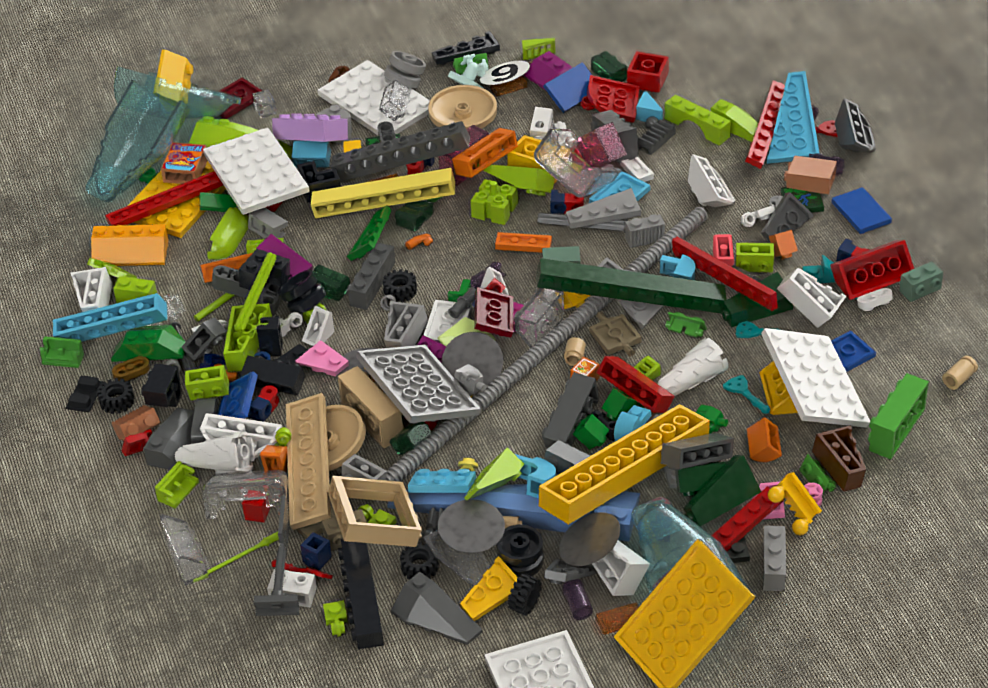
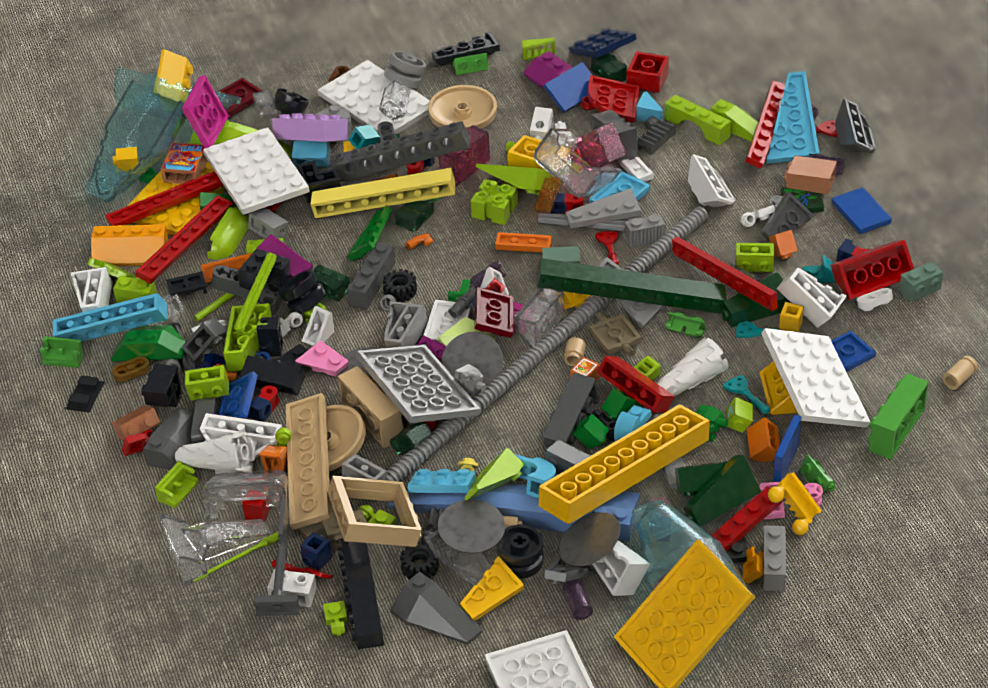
black tyre [97,378,135,414] -> none
light aqua piece [448,54,488,89] -> none
orange brick [452,128,518,178] -> none
white sticker [480,61,530,85] -> none
clear orange plate [490,76,527,97] -> none
black tyre [508,573,542,616] -> none
clear orange plate [596,602,639,635] -> none
medium azure brick [660,254,695,280] -> none
dark grey brick [661,433,734,470] -> none
coral brick [713,234,734,268] -> none
reddish brown wedge [812,425,866,492] -> none
none -> yellow brick [113,147,139,173]
none -> red plate [135,195,233,284]
none -> black hinge [166,271,207,302]
none -> clear wedge [181,519,273,561]
none -> dark pink plate [182,75,229,148]
none -> black cylinder [274,88,309,116]
none -> teal brick [348,125,380,149]
none -> clear orange plate [534,178,562,213]
none -> dark blue plate [568,28,637,58]
none -> red piece [595,231,619,265]
none -> lime brick [725,397,753,433]
none -> light orange plate [742,546,764,584]
none -> blue tile [773,415,801,482]
none -> yellow brick [779,302,804,333]

